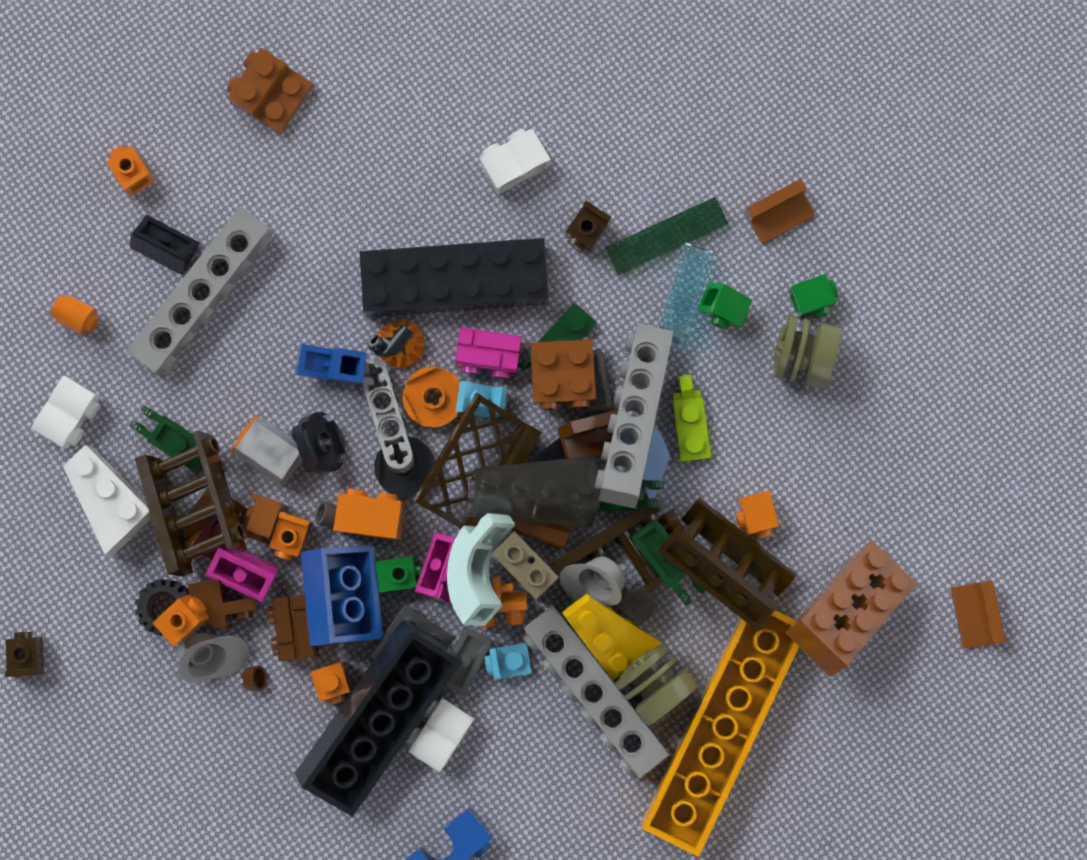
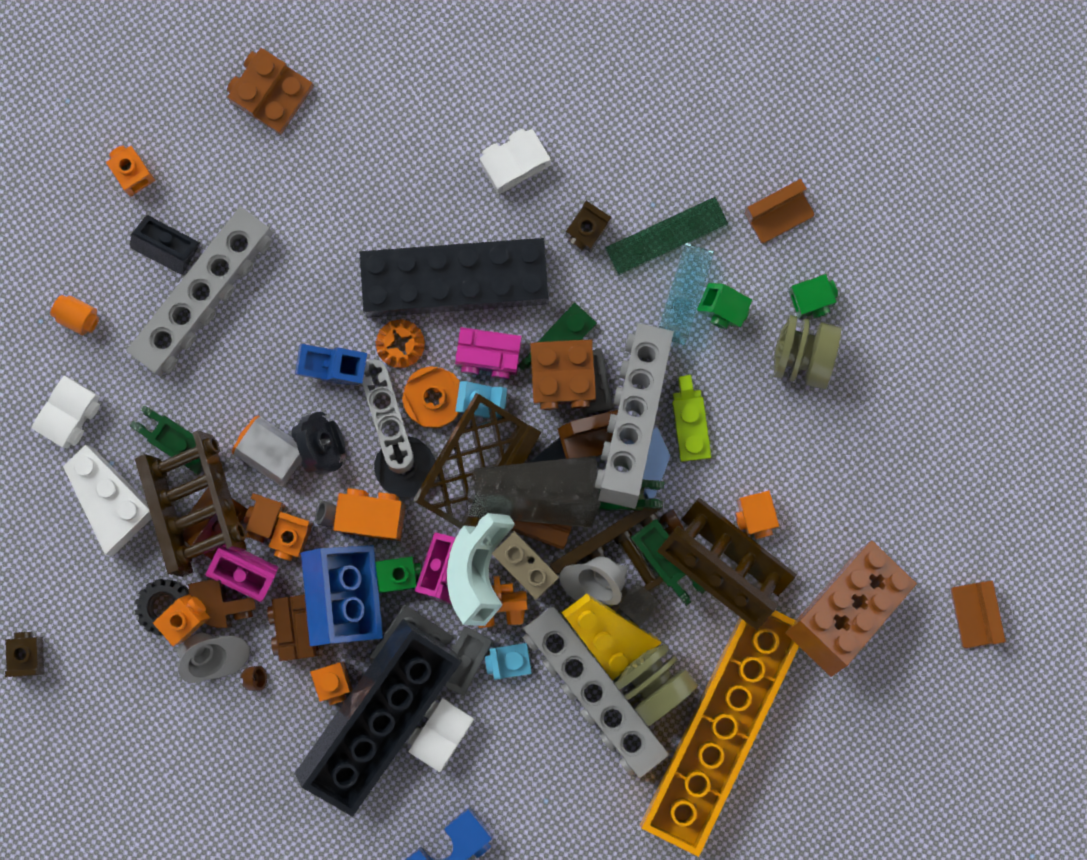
black arm [367,324,414,356] -> none

